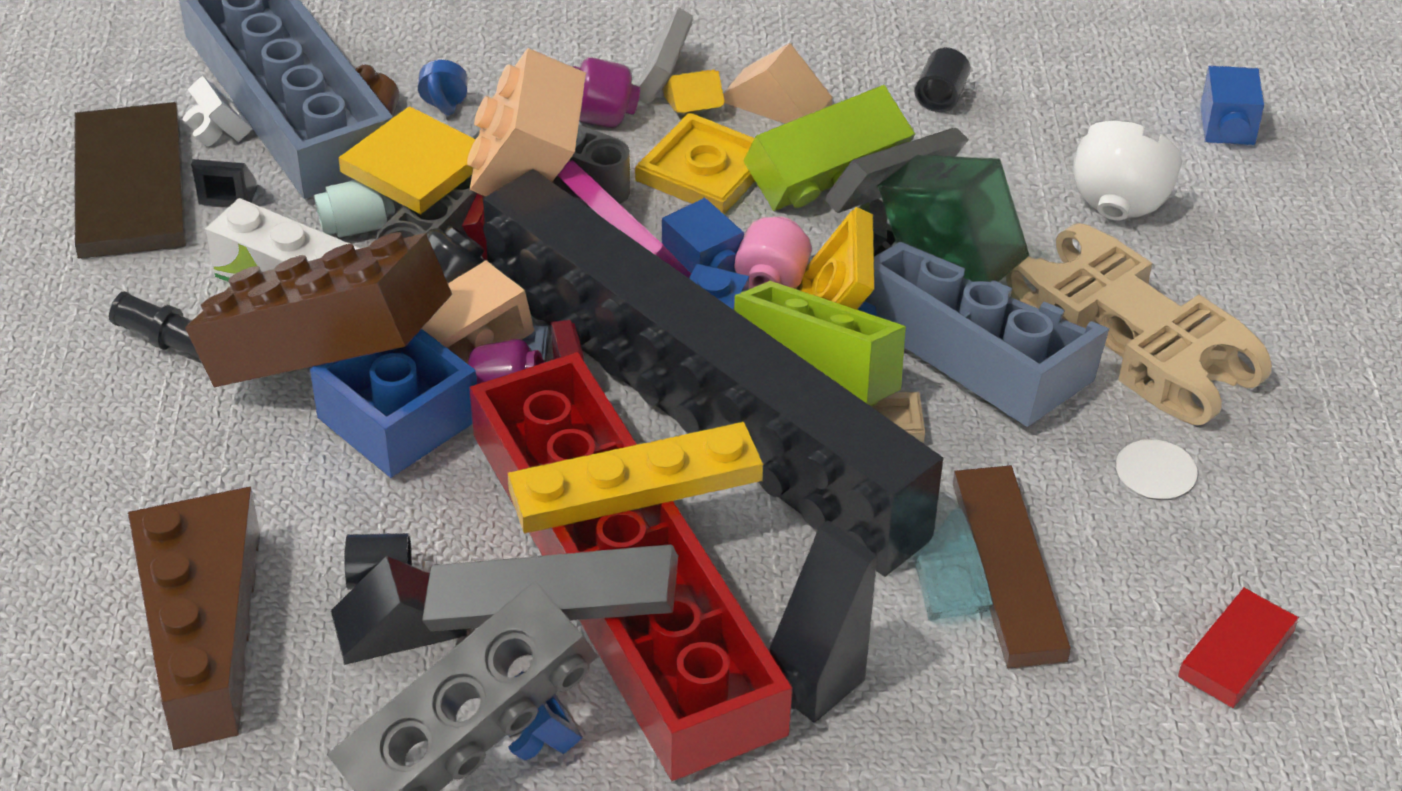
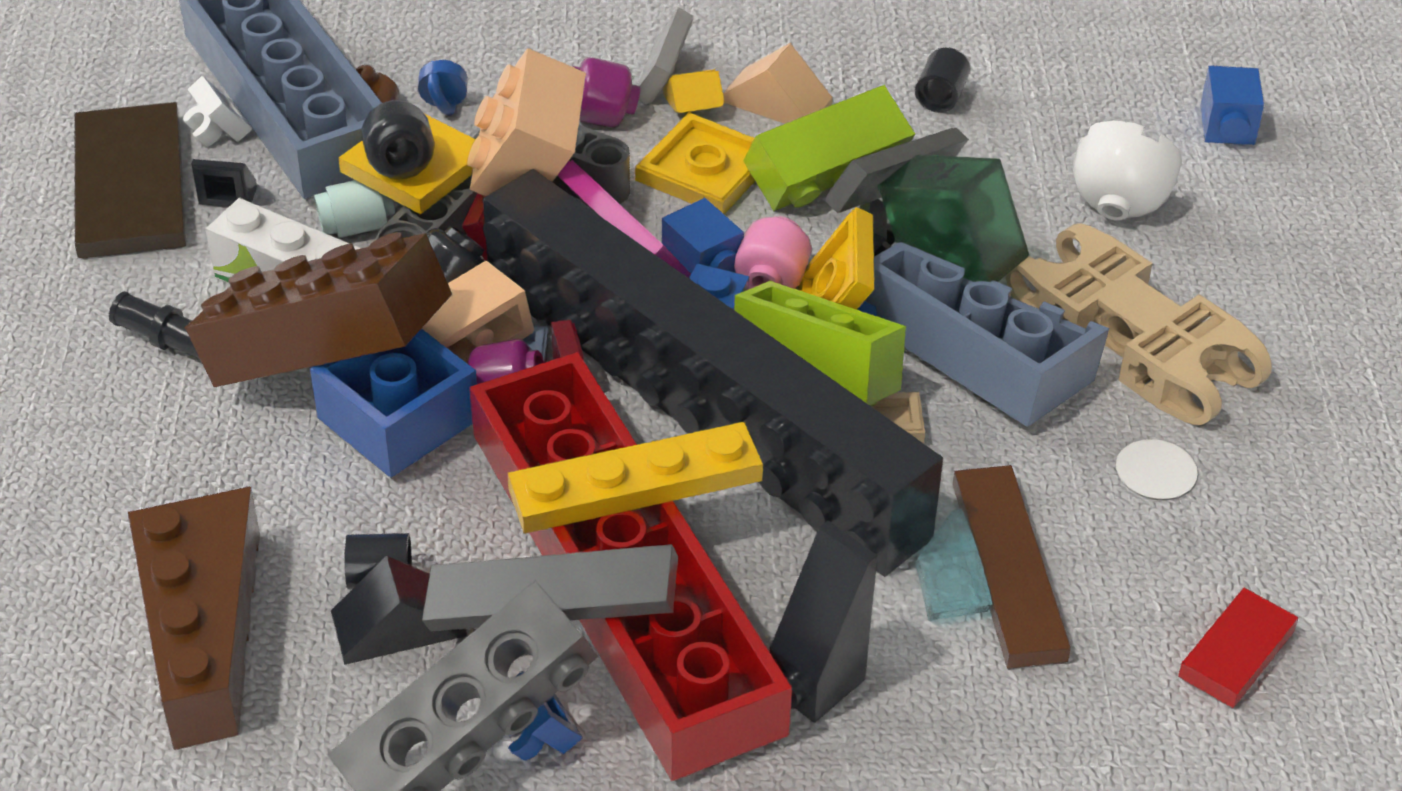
none -> black head [361,100,435,179]

